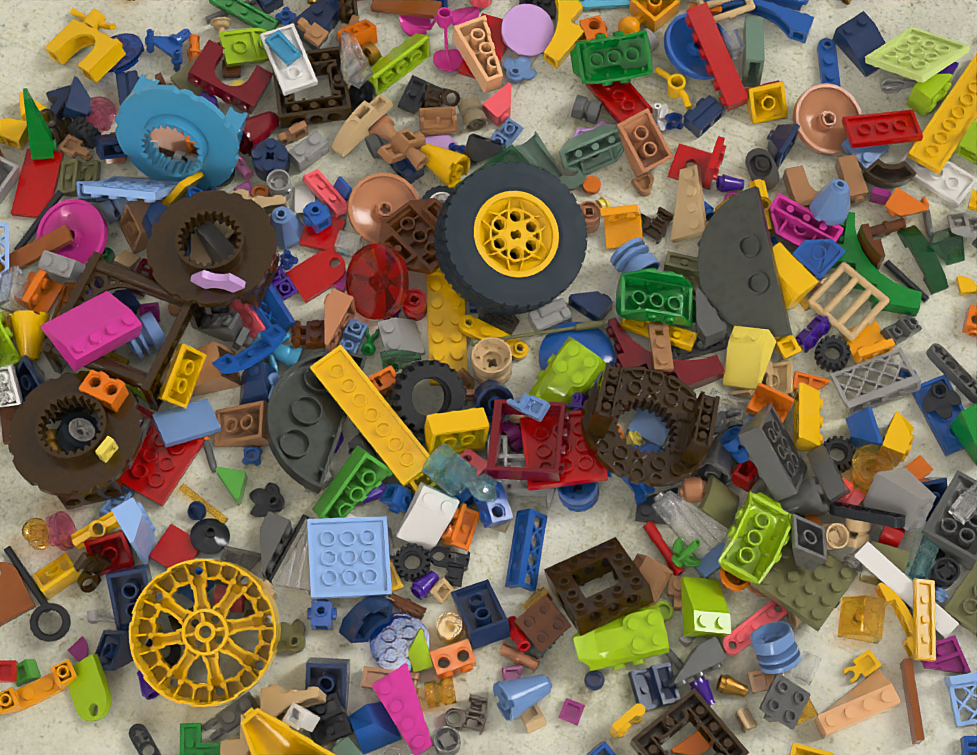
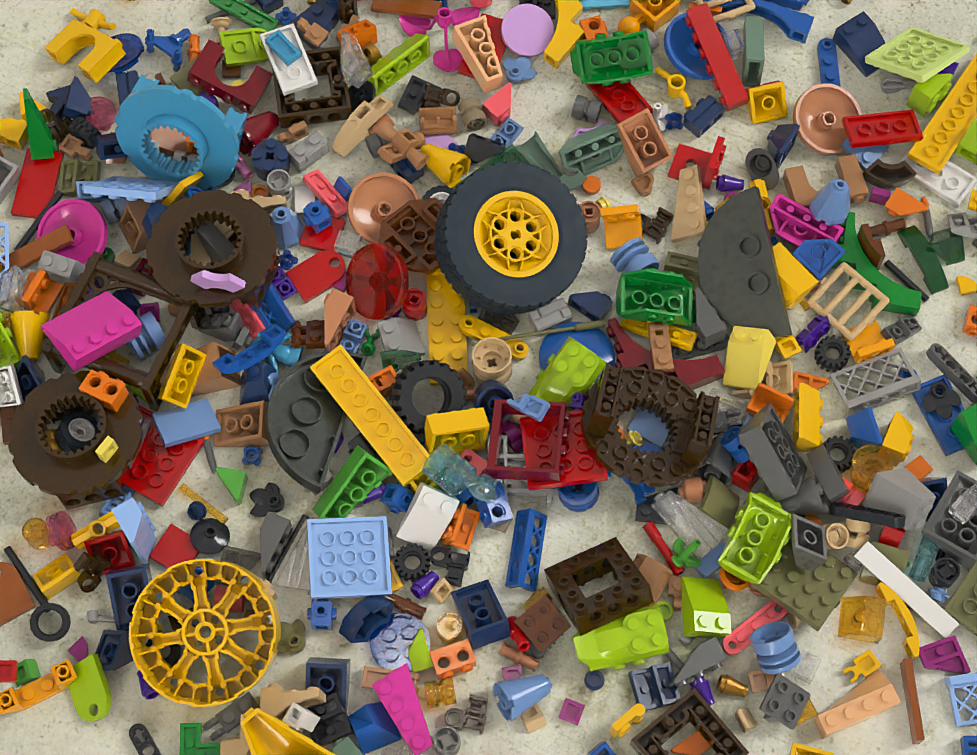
yellow tile [913,578,936,662] -> none

